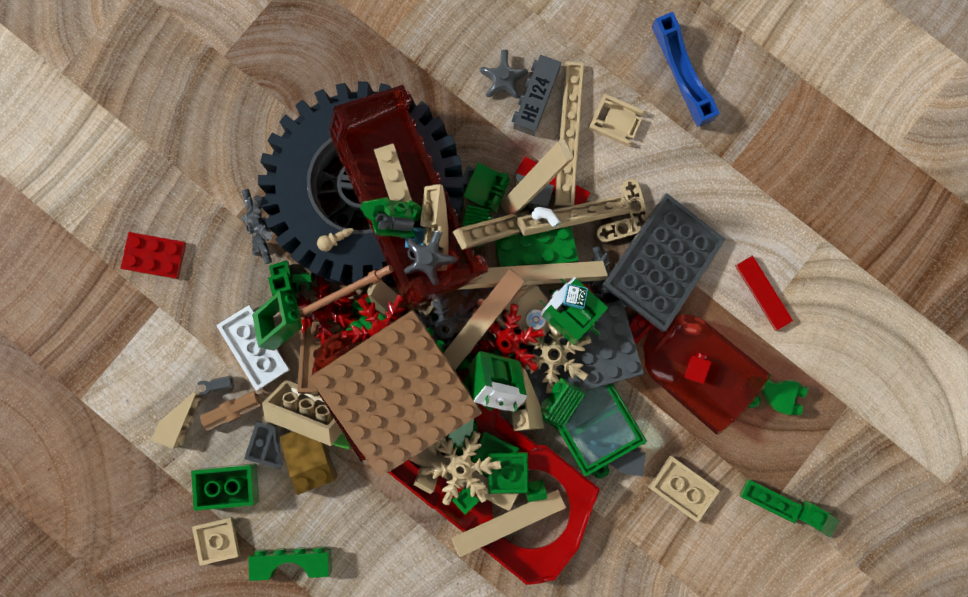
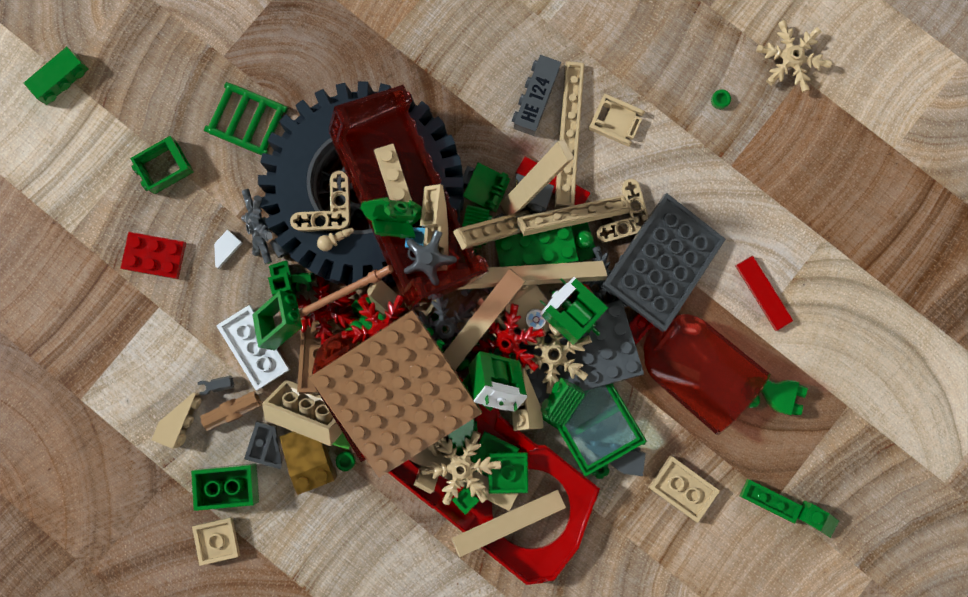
green arch [248,546,332,581] -> none
dark grey bar [375,213,414,231] -> none
dark grey animal [480,50,528,99] -> none
green plate [526,480,547,502] -> none
white arm [532,207,561,228] -> none
tile [563,284,588,309] -> none
blue arch [652,12,720,127] -> none
red brick [684,352,711,384] -> none
none -> green brick [23,46,89,105]
none -> green window [130,136,194,194]
none -> green bar [204,82,289,155]
none -> white tile [214,230,243,269]
none -> dark grey hinge [270,238,289,258]
none -> tan beam [290,171,350,232]
none -> green tile [336,451,356,471]
none -> green tile [571,222,596,262]
none -> green tile [711,89,731,110]
none -> tan piece [756,20,832,93]

